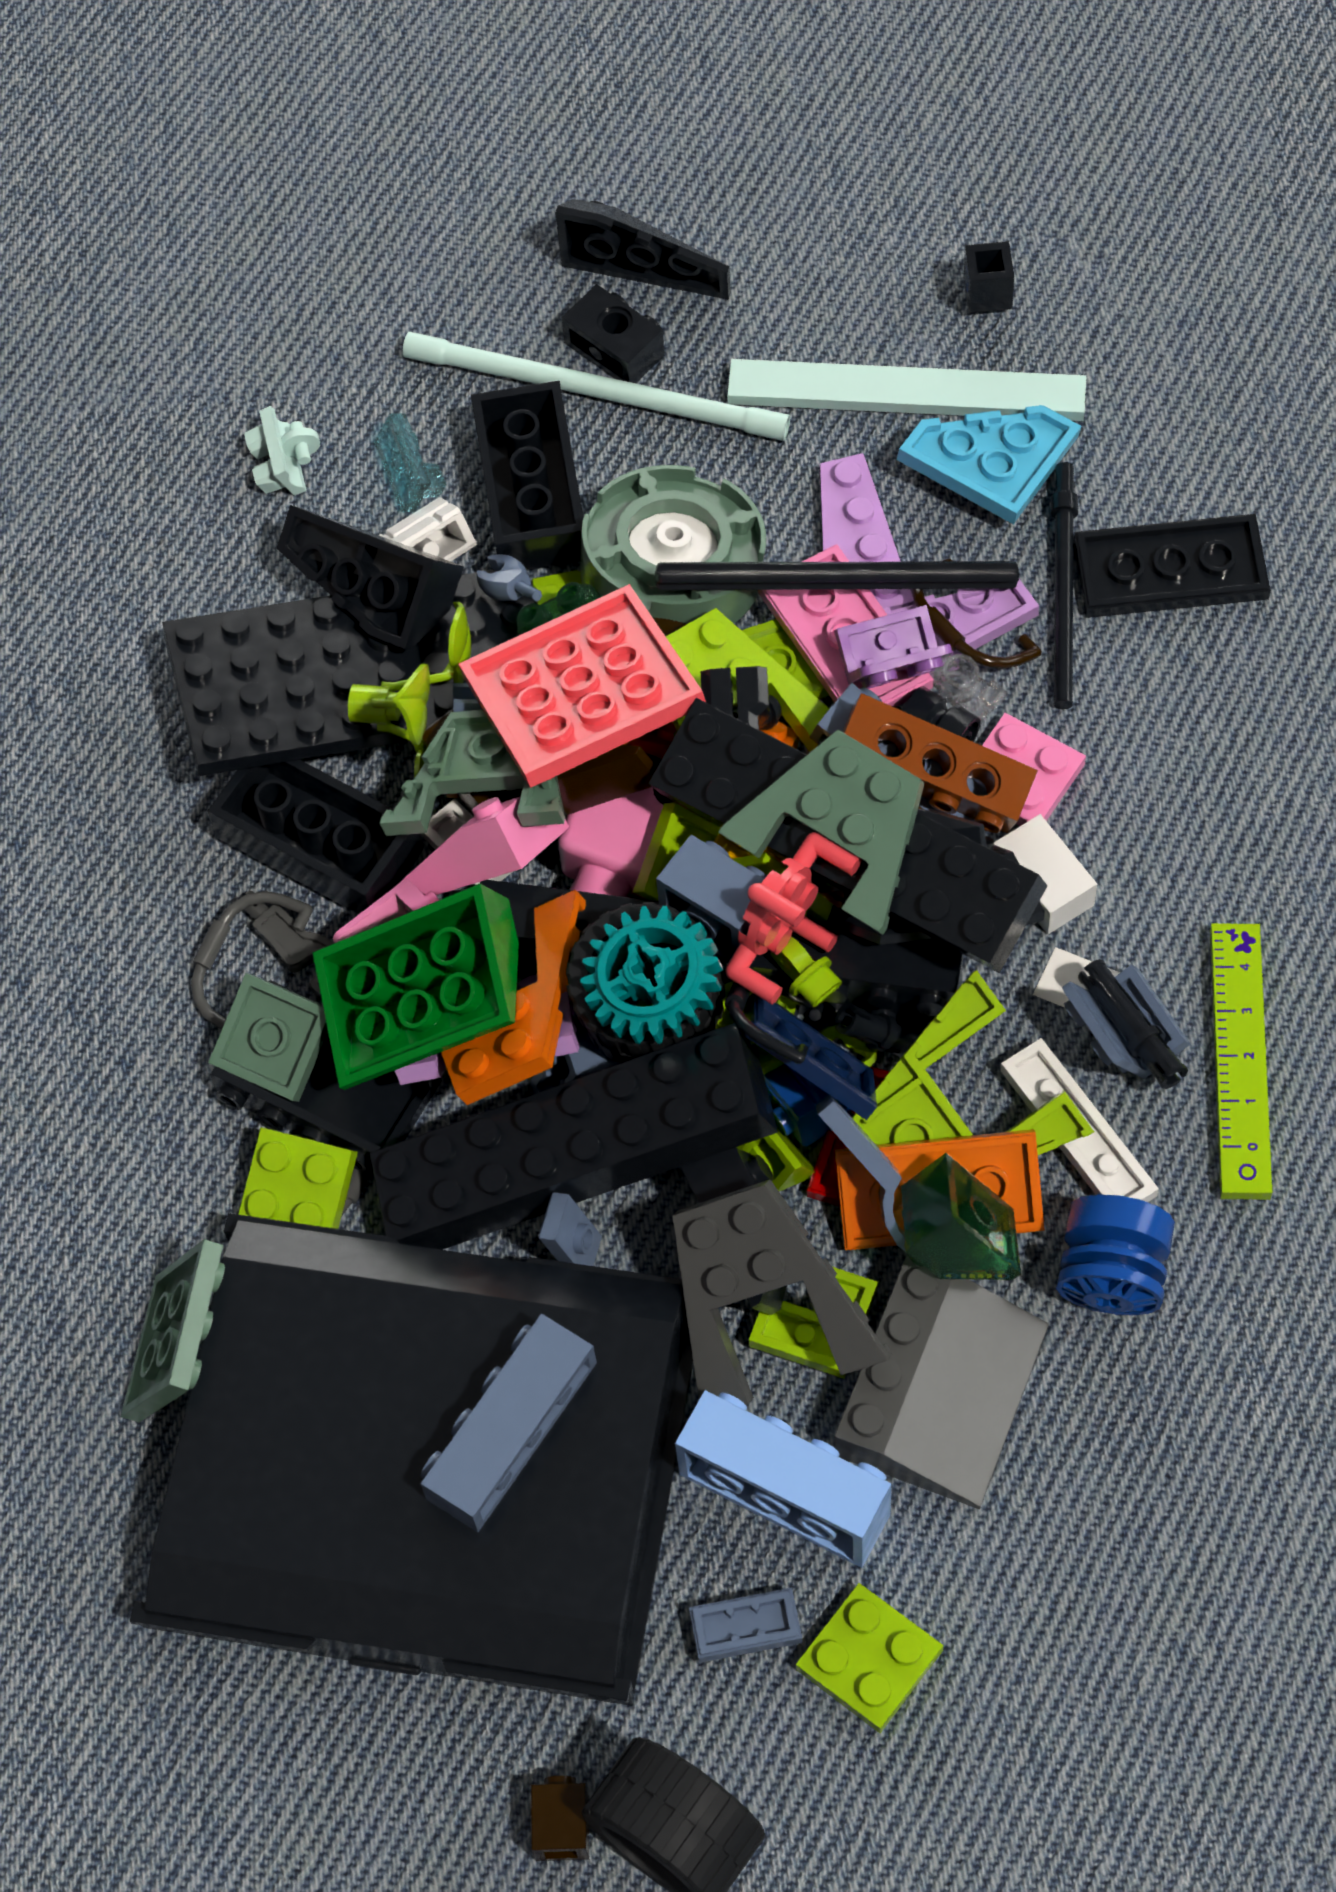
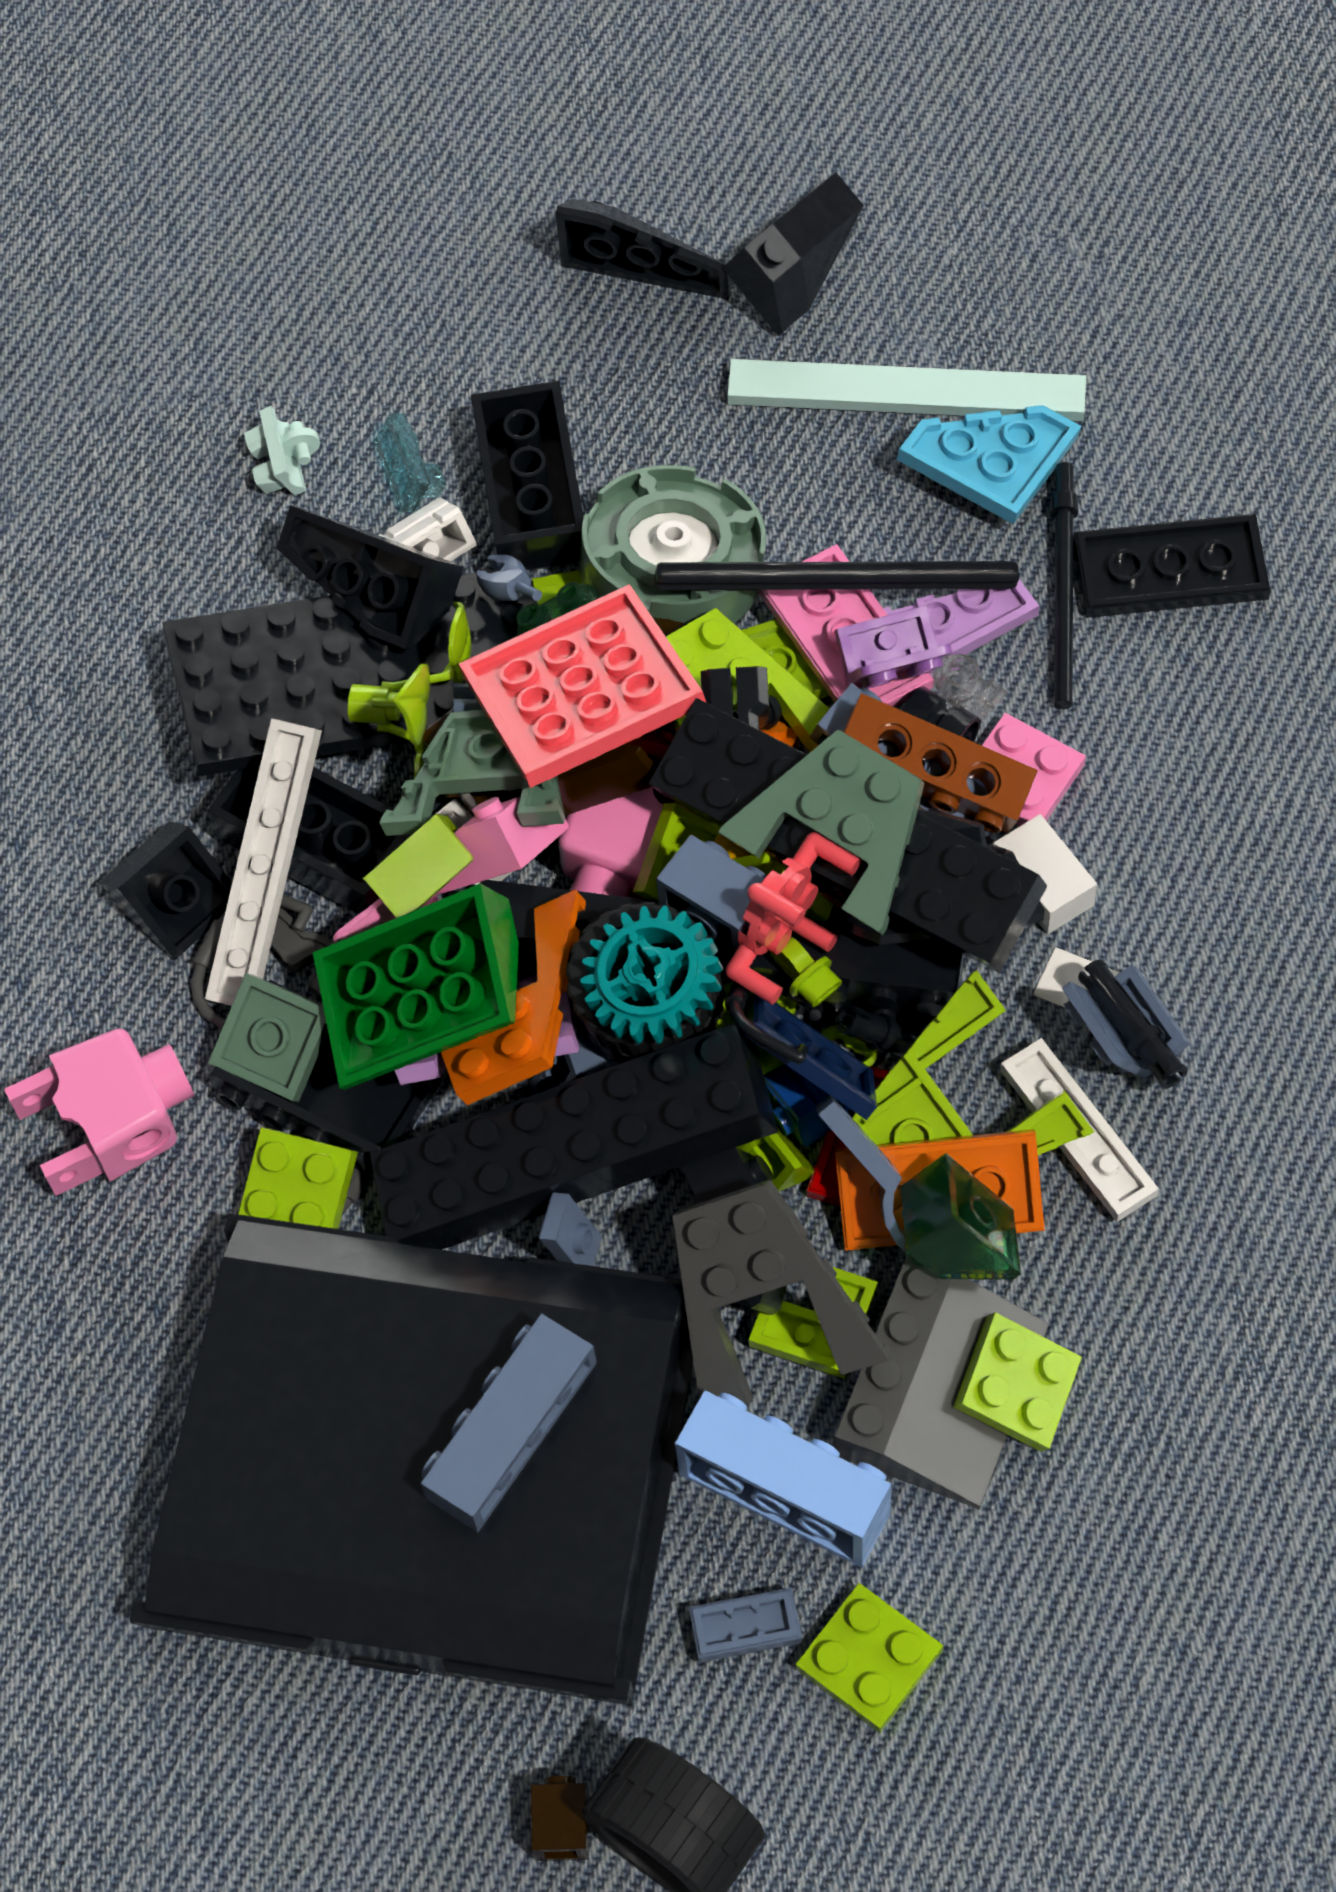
sand green plate [121,1239,225,1423] -> none
light aqua piece [403,331,790,441] -> none
black brick [561,284,665,383] -> none
lavender wing [820,453,914,611] -> none
dark brown piece [911,559,1042,669] -> none
black brick [963,241,1014,313] -> none
blue wheel [1056,1194,1175,1316] -> none
lime tile [1210,923,1272,1200] -> none
none -> bright pink piece [4,1028,195,1196]
none -> black slope [99,821,232,960]
none -> white plate [205,718,322,1006]
none -> lime panel [363,814,474,918]
none -> black wedge [722,172,864,336]
none -> lime plate [953,1312,1082,1452]

